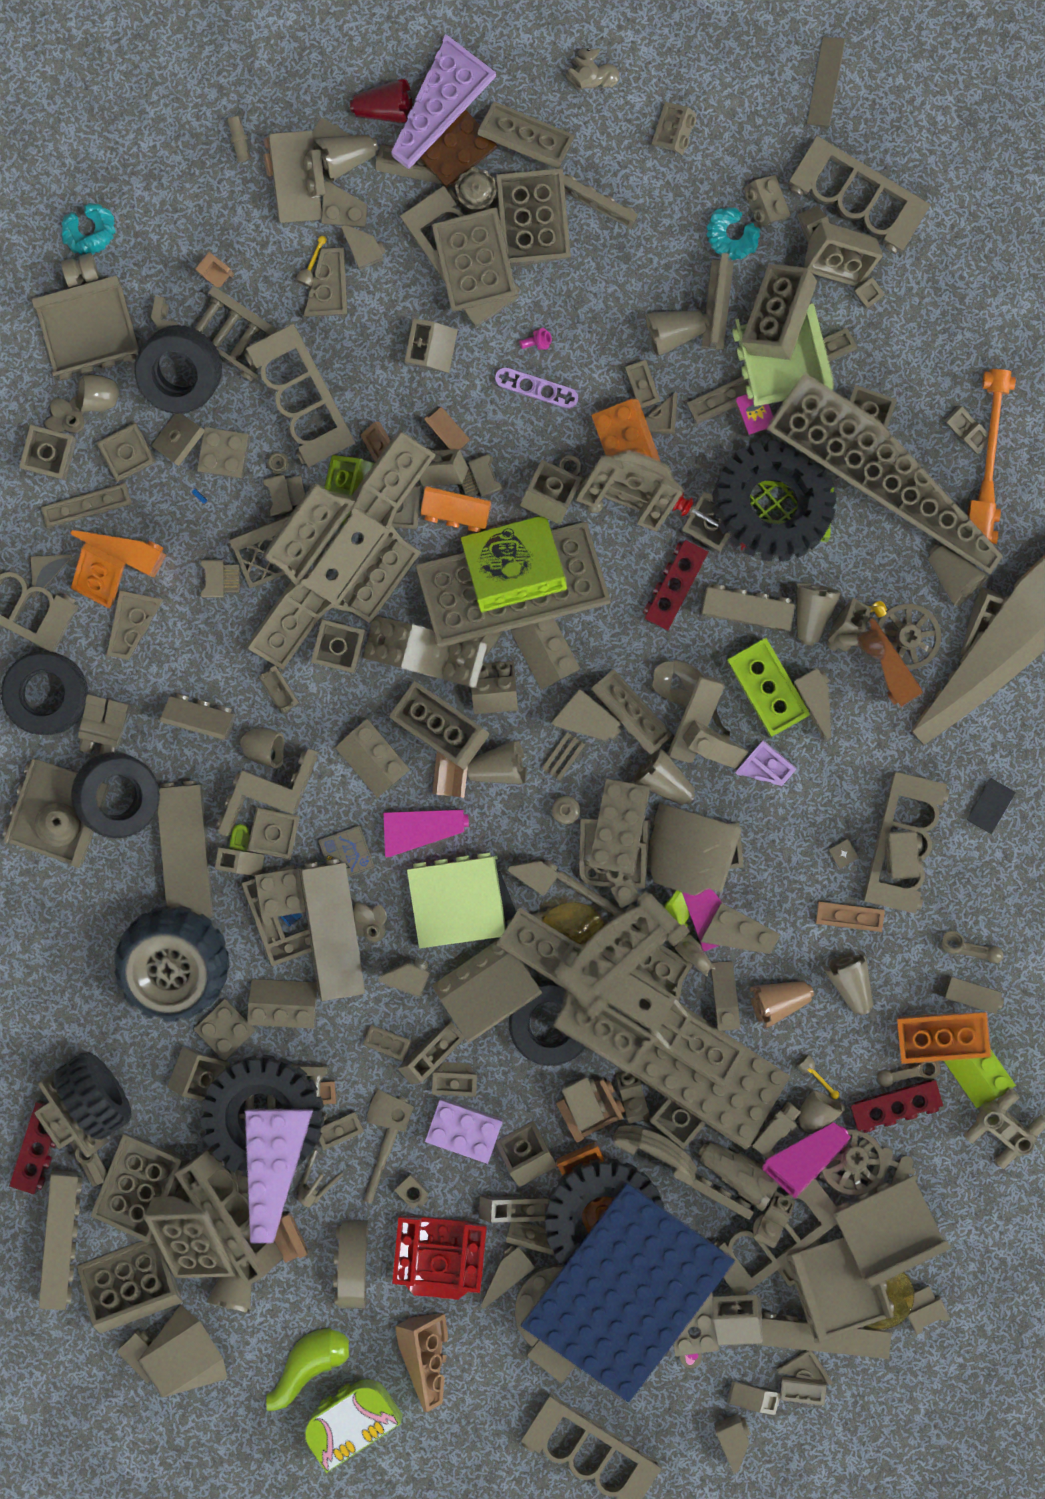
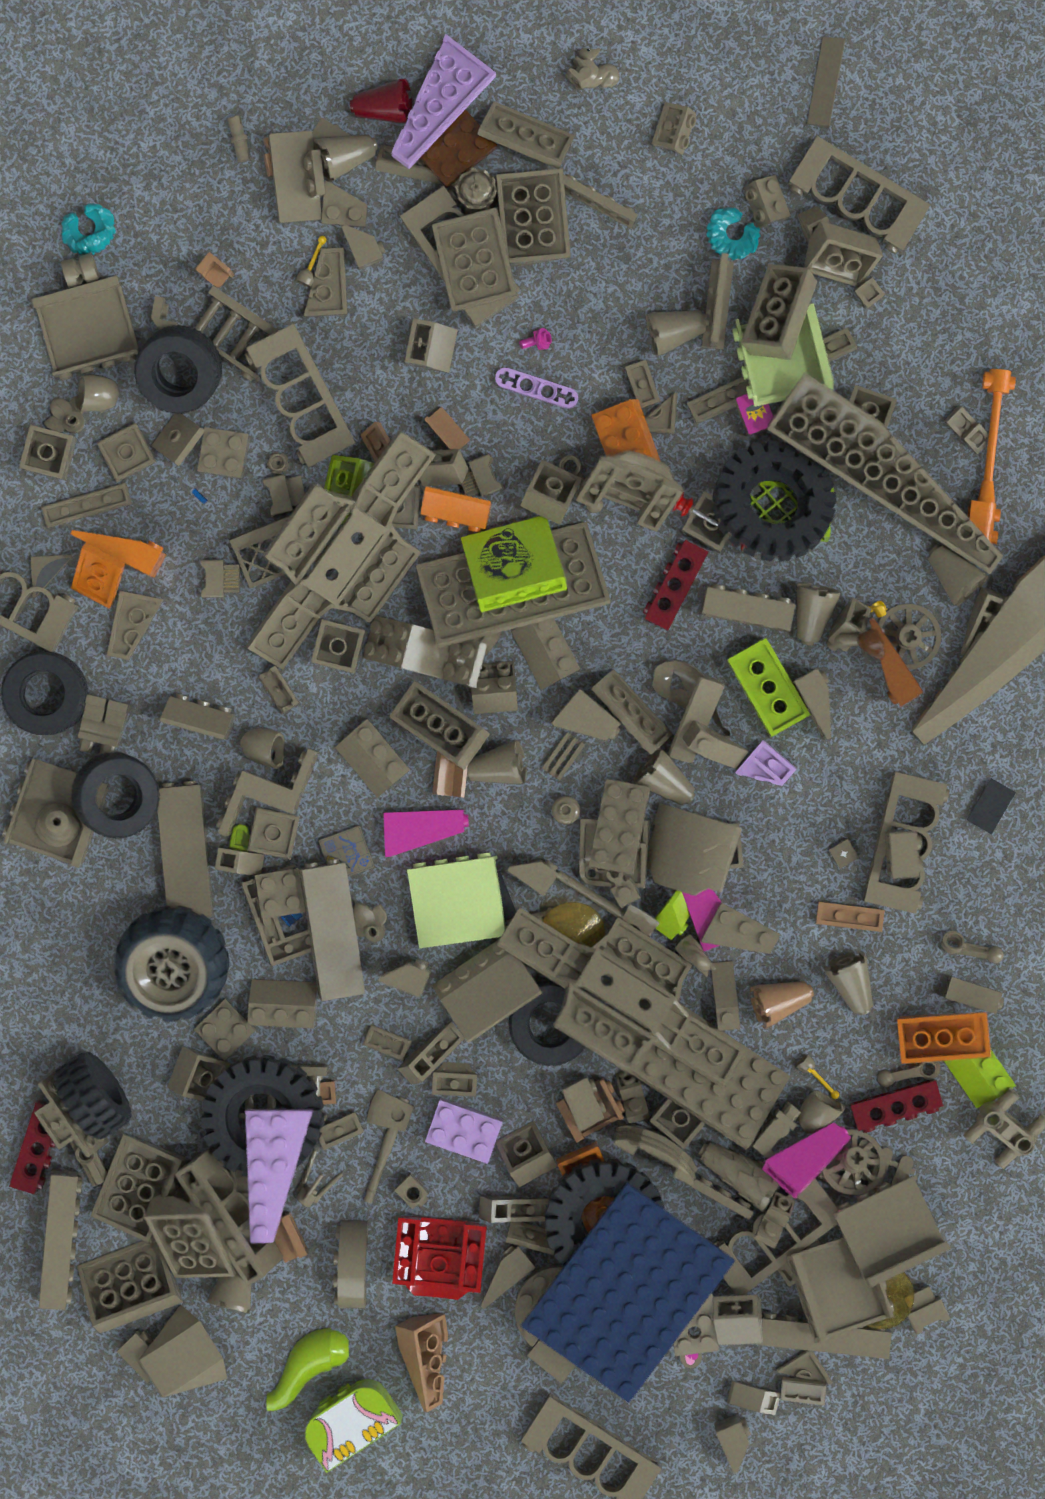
dark tan piece [555,892,690,1019] -> none

